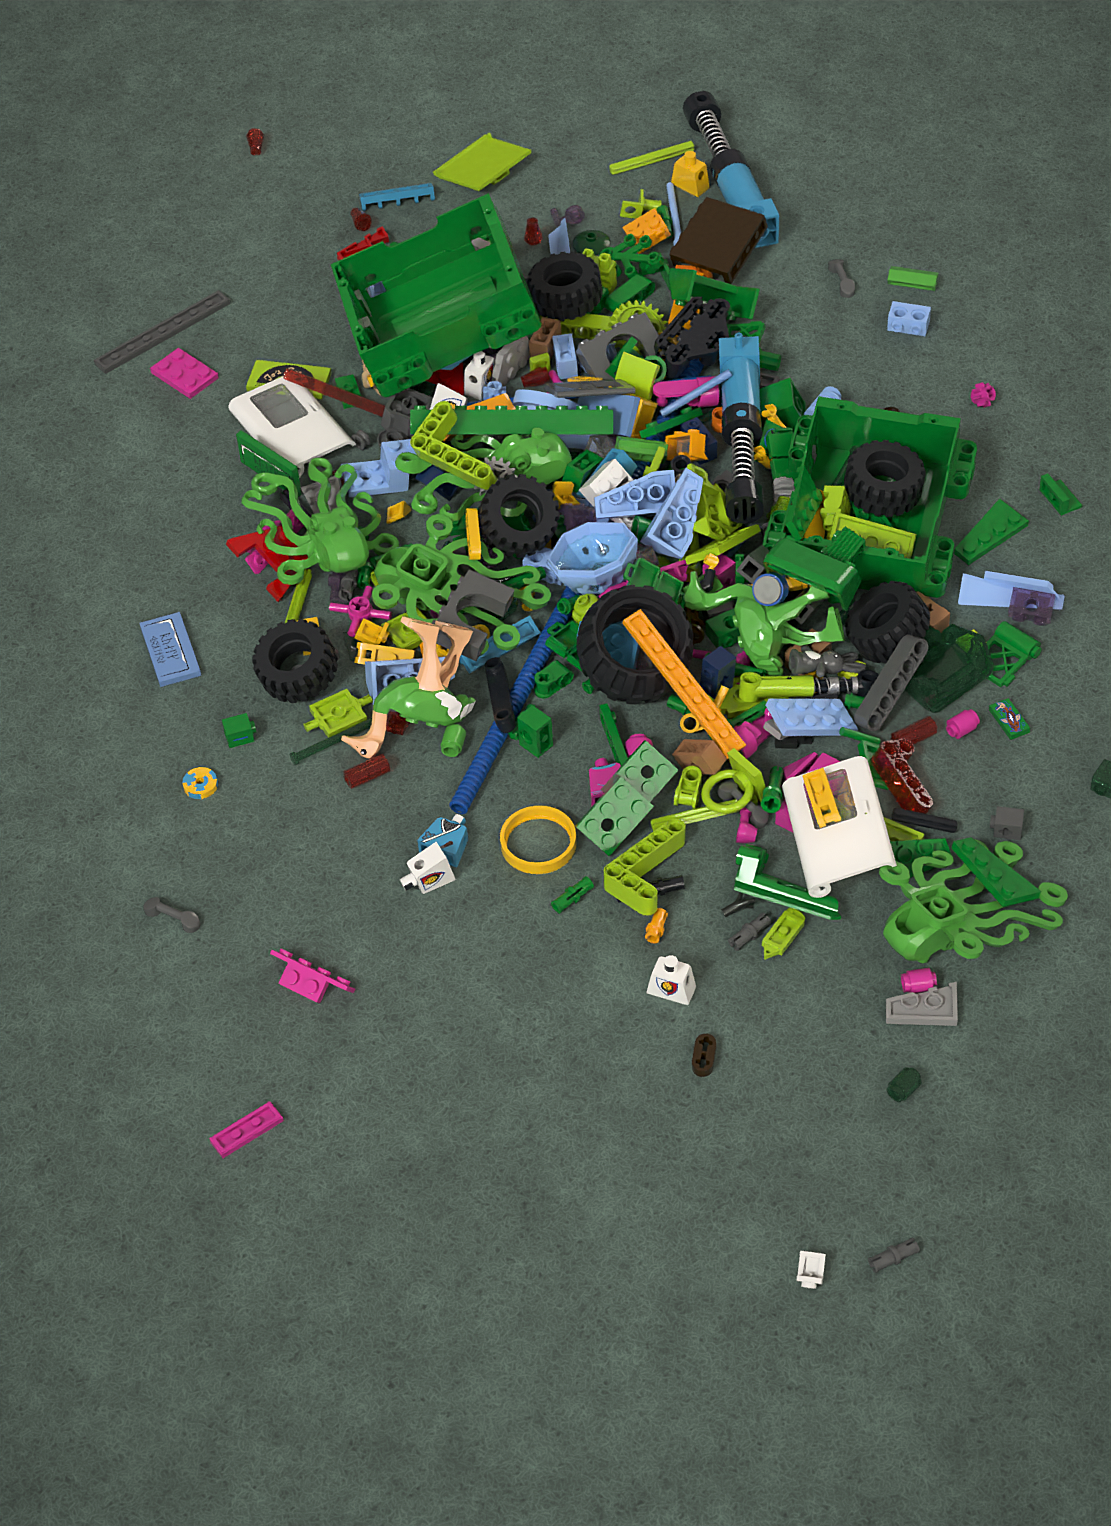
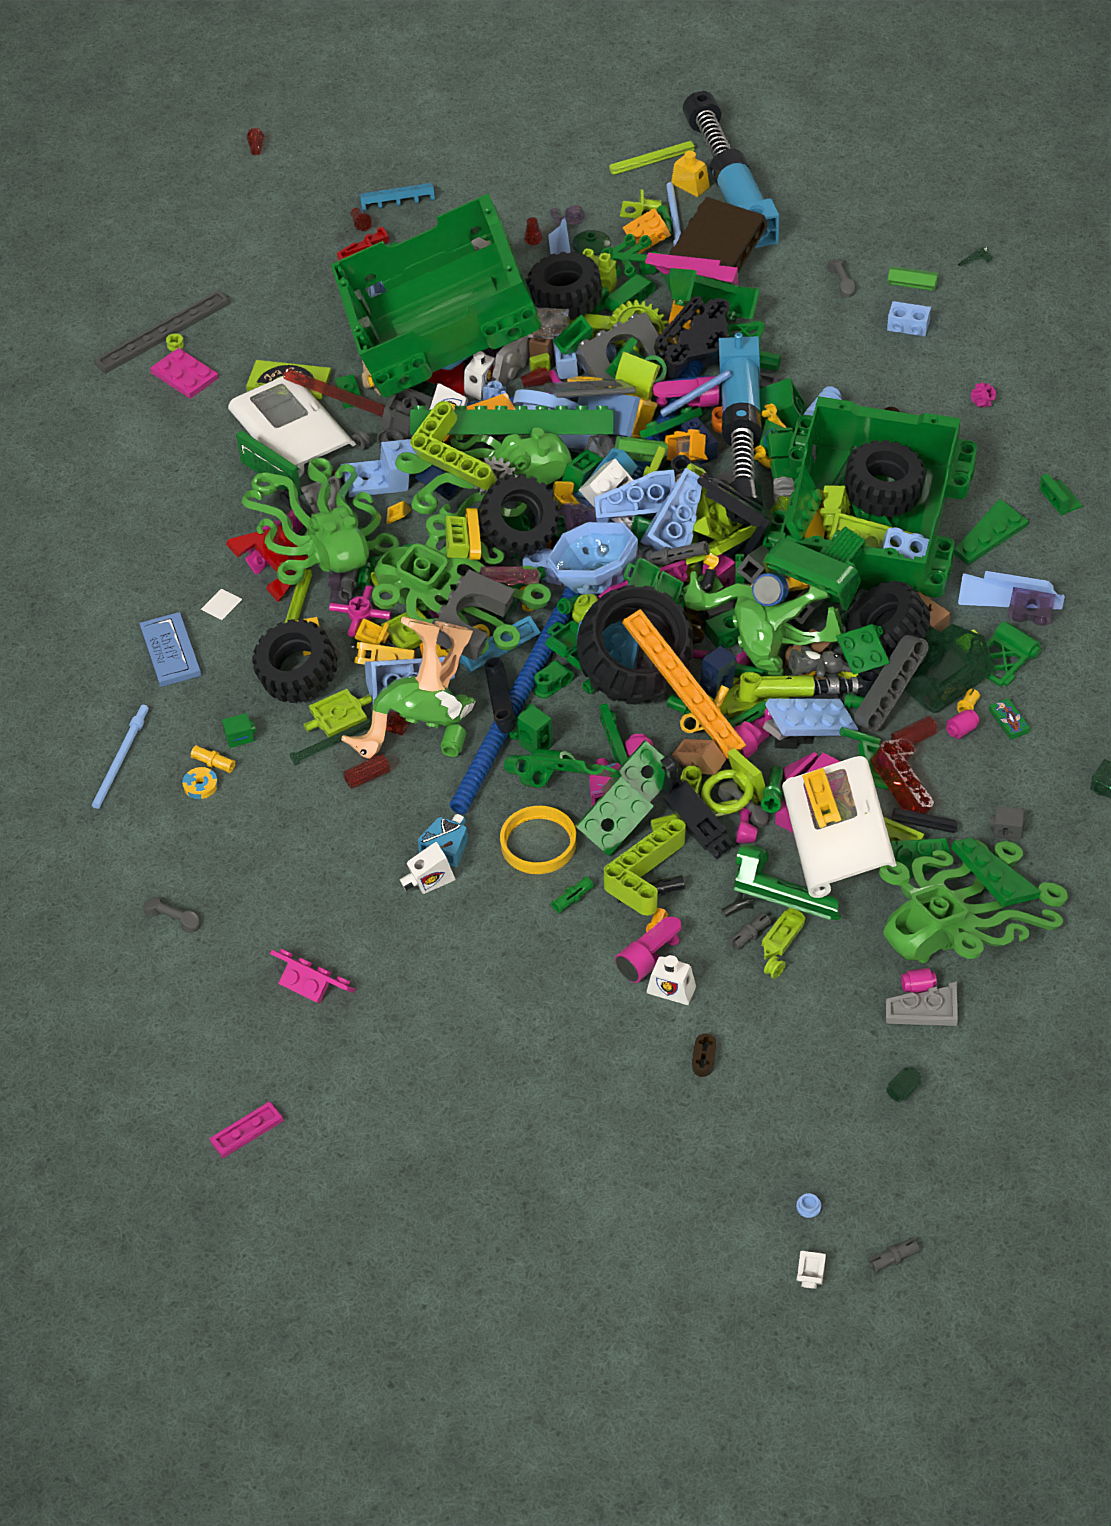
lime container [433,133,532,191] -> none
none -> light blue bar [92,705,149,809]
none -> lime bush [166,333,184,351]
none -> yellow pin [191,745,236,773]
none -> white sticker [201,589,242,620]
none -> lime slope [445,516,470,558]
none -> clear pink hinge [479,567,539,585]
none -> green panel [504,749,622,788]
none -> clear brick [528,308,570,339]
none -> green slope [553,314,593,355]
none -> dark pink piece [615,917,682,983]
none -> dark pink wedge [645,253,738,285]
none -> dark grey pin [645,541,709,566]
none -> black hinge [660,755,734,859]
none -> black hinge [697,473,773,559]
none -> lime bush [764,956,786,979]
none -> light blue plate [796,1193,821,1218]
none -> green hinge [836,624,890,675]
none -> light blue brick [881,528,929,559]
none -> yellow pin [957,689,980,713]
none -> clear green bar [958,247,993,266]

